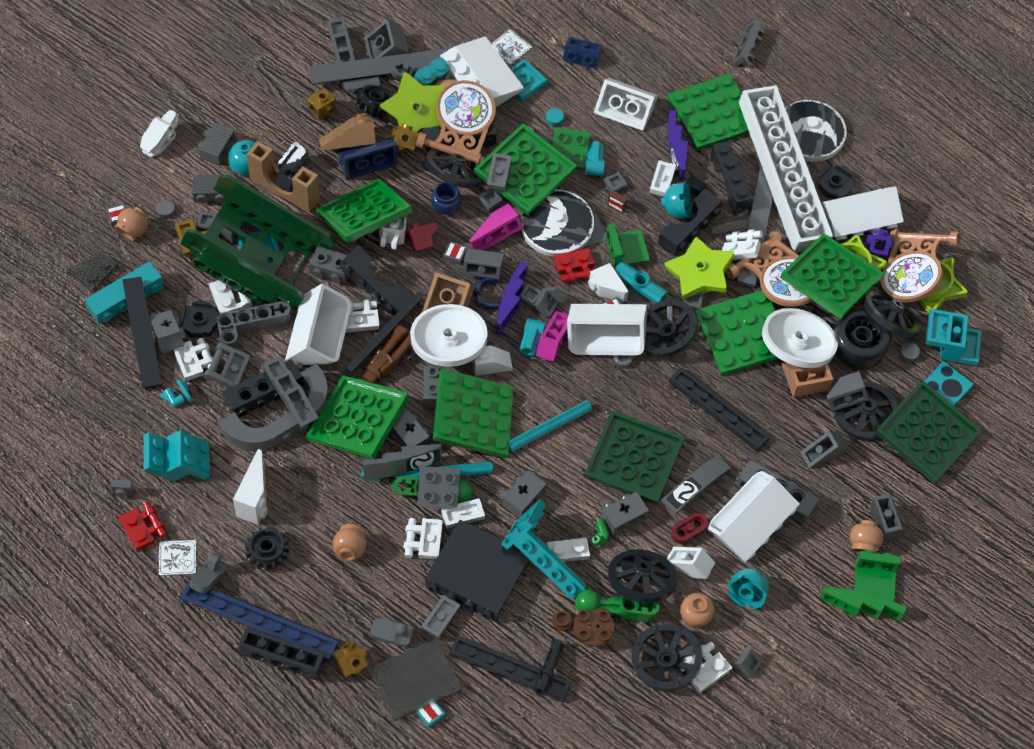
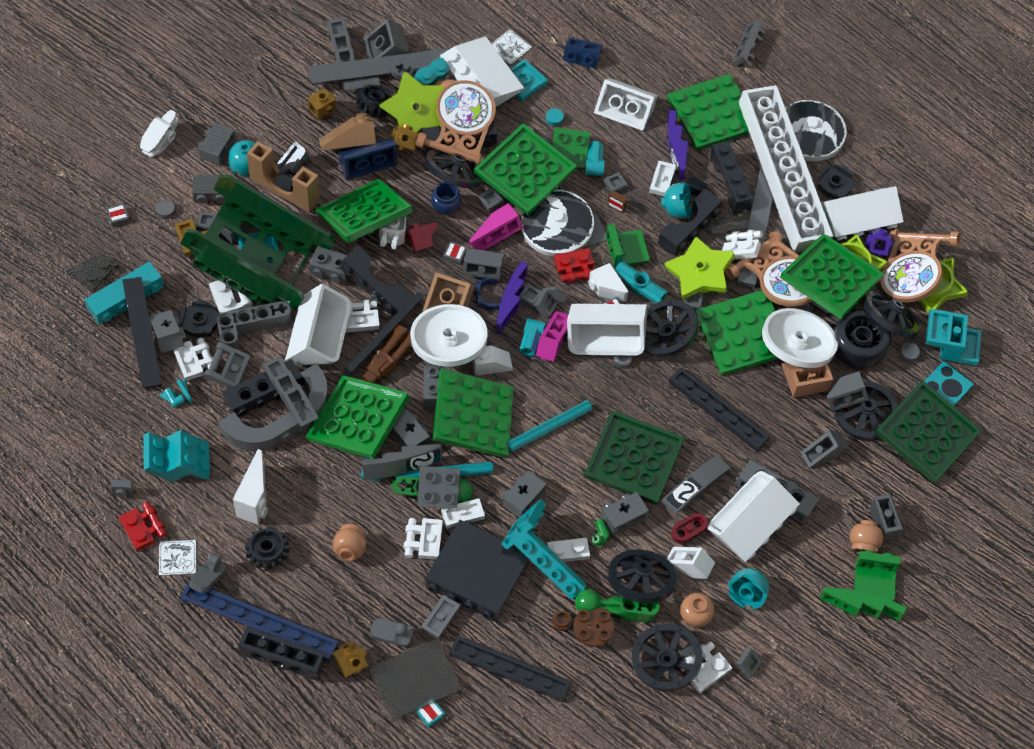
nougat piece [114,207,149,241] -> none
flat silver plate [487,153,512,191] -> none
black pin [533,639,564,696] -> none

